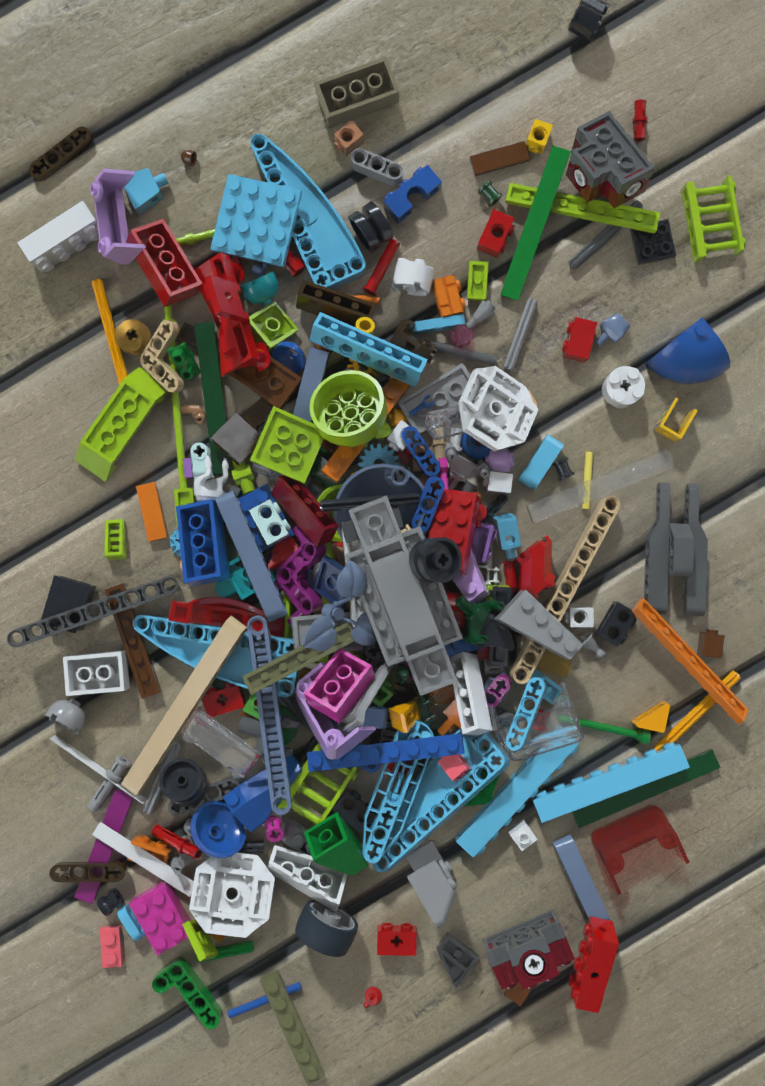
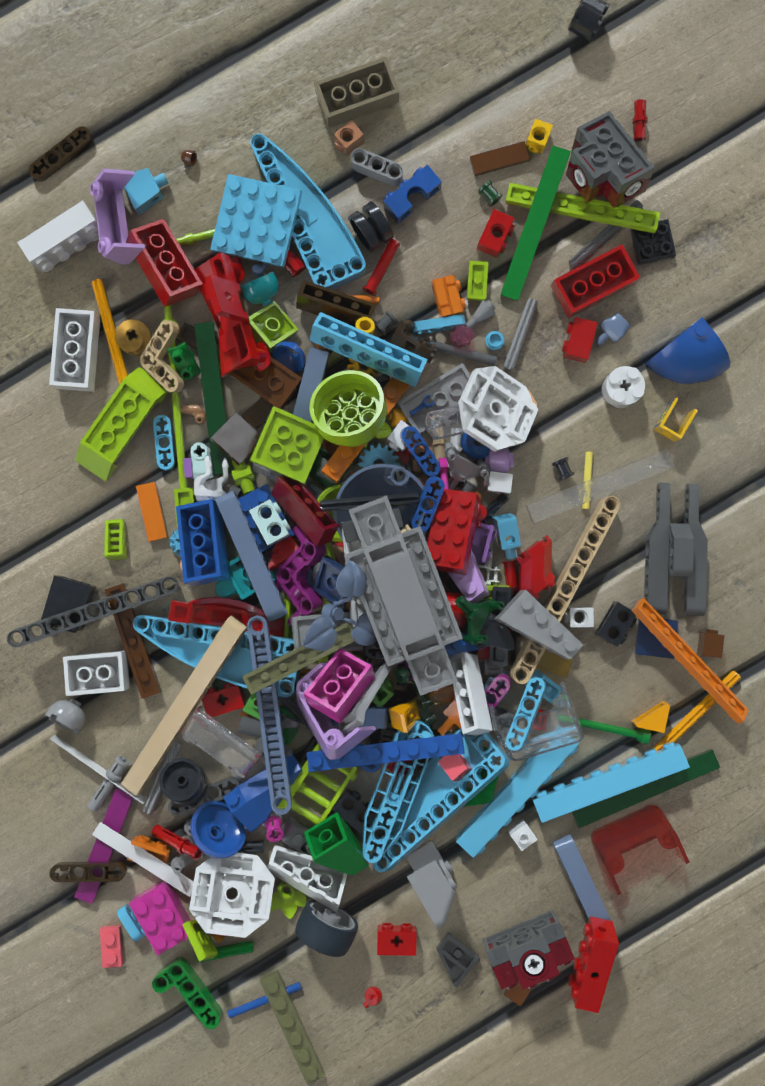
black wheel [97,888,125,916] -> none
white brick [392,258,434,296] -> none
black wheel [409,537,462,583] -> none
medium azure beam [518,434,564,491] -> none
light grey piece [581,632,606,658] -> none
lime fence [681,175,746,263] -> none
none -> white brick [49,308,100,392]
none -> medium azure beam [153,415,176,471]
none -> lime plate [270,881,307,919]
none -> dark grey bush [374,310,399,336]
none -> medium azure plate [485,331,504,350]
none -> red brick [551,244,640,319]
none -> dark blue tile [635,619,678,659]

